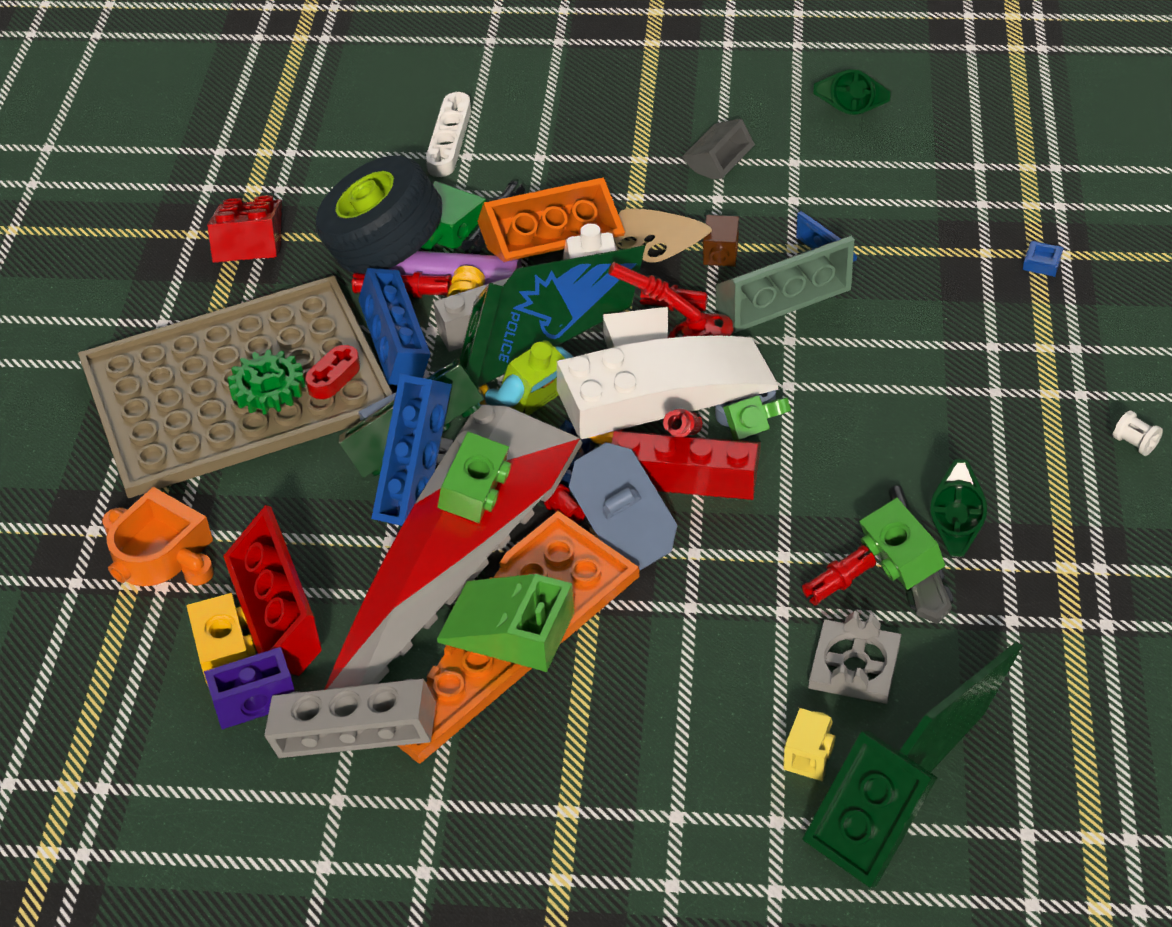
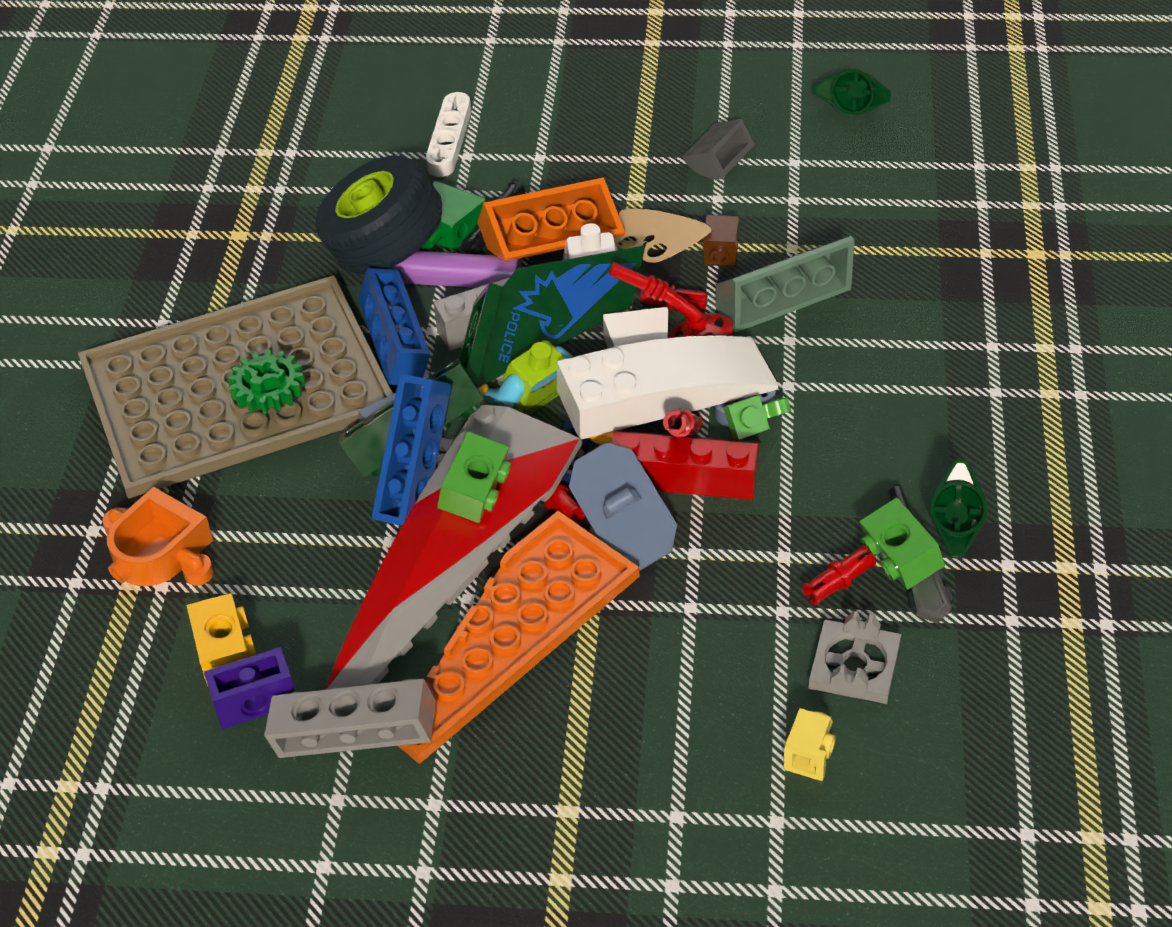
red slope [207,195,282,263] -> none
red slope [223,505,322,676] -> none
red beam [305,345,360,399] -> none
red pin [352,272,452,298] -> none
bright green slope [437,574,575,672] -> none
yellow wheel [447,266,485,297] -> none
blue slope [796,211,857,262] -> none
dark green piece [802,641,1023,888] -> none
blue tile [1023,241,1064,277] -> none
white bush [1113,410,1163,456] -> none

